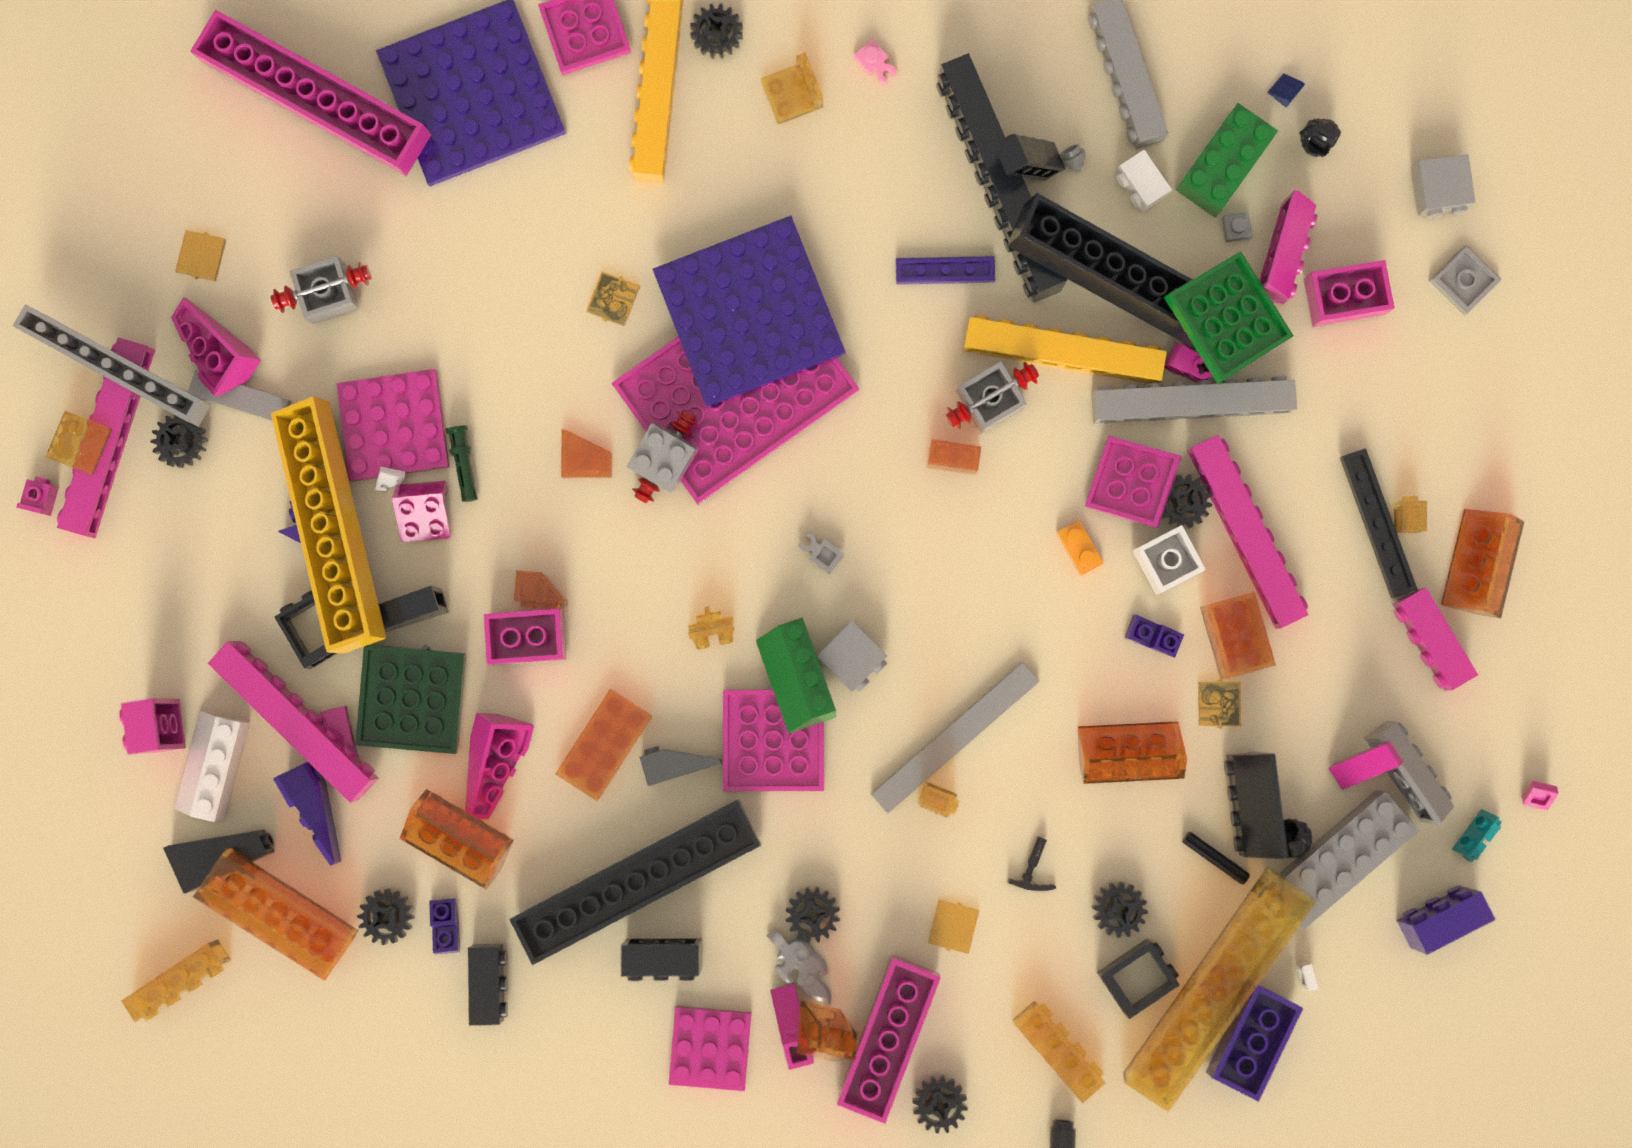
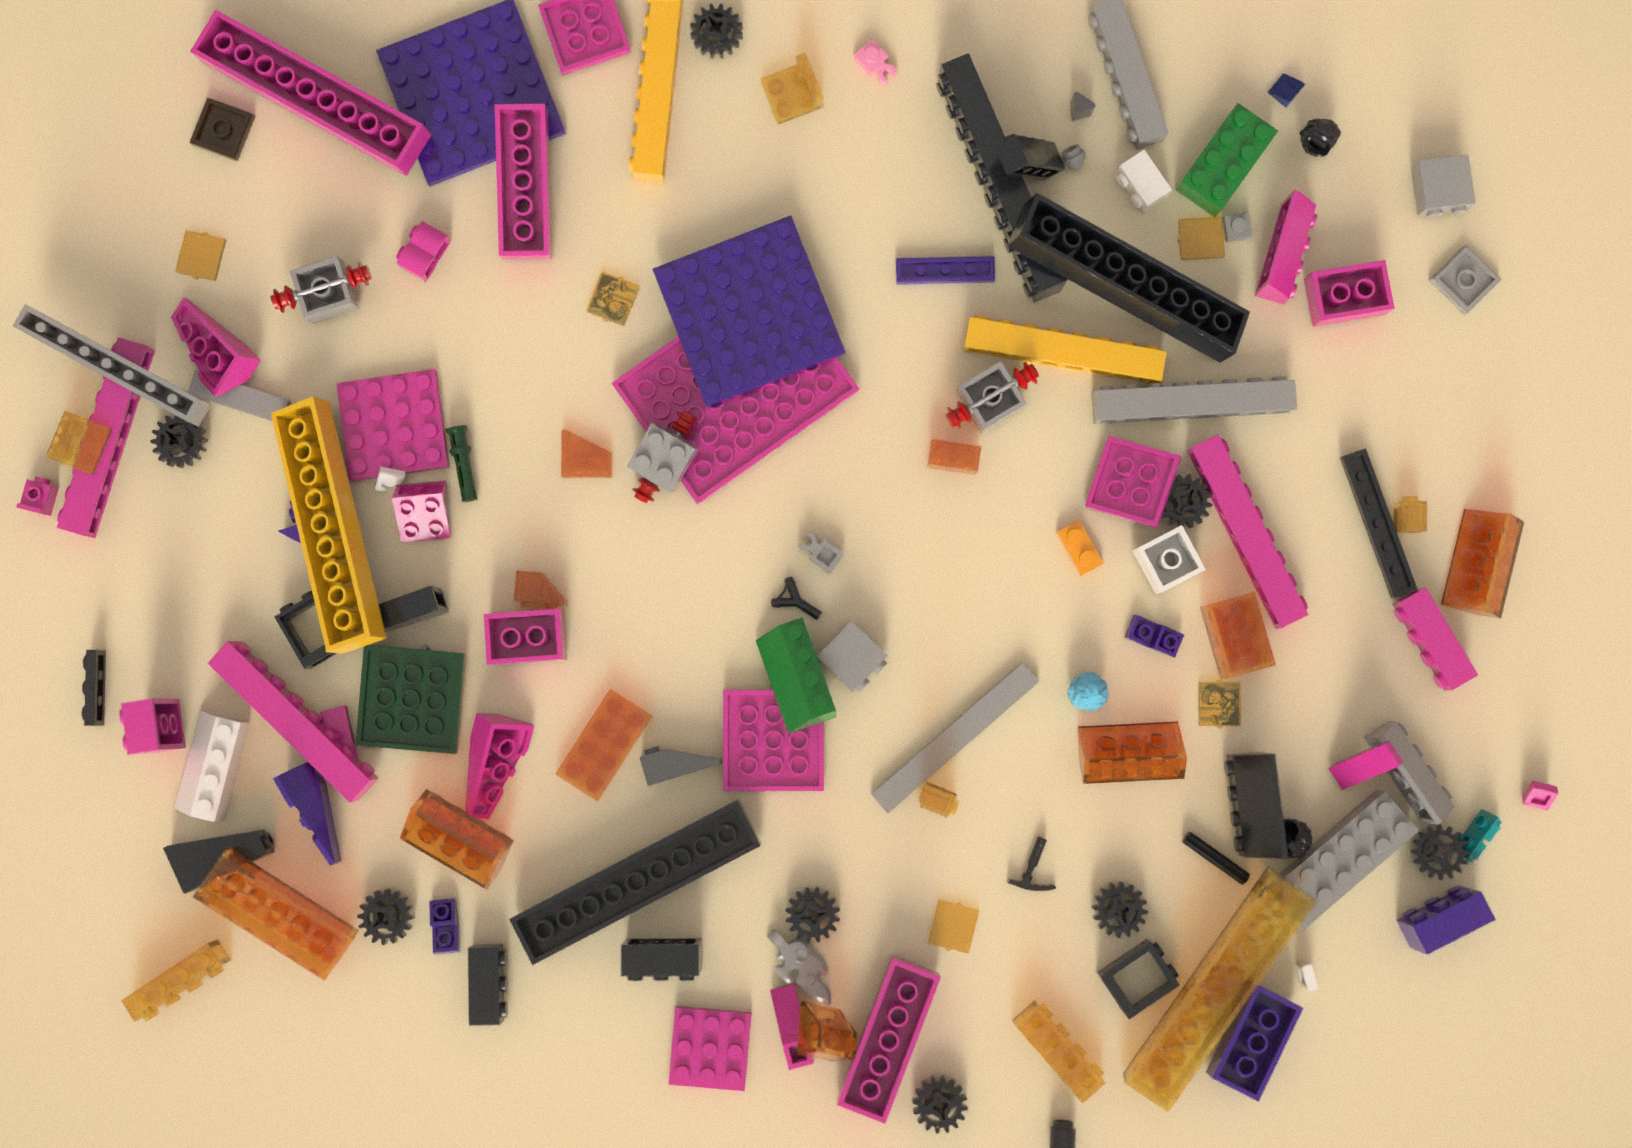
clear yellow hips [688,606,734,650] -> none
green plate [1164,251,1294,384] -> none
dark pink piece [1164,343,1212,383] -> none
none -> black plate [82,650,106,726]
none -> dark brown tile [189,97,255,162]
none -> dark pink brick [396,221,451,282]
none -> dark pink brick [495,104,552,260]
none -> black piece [771,577,822,620]
none -> medium azure piece [1067,672,1108,712]
none -> dark grey slope [1070,92,1096,121]
none -> clear yellow piece [1177,217,1226,260]
none -> black gear [1411,824,1470,880]

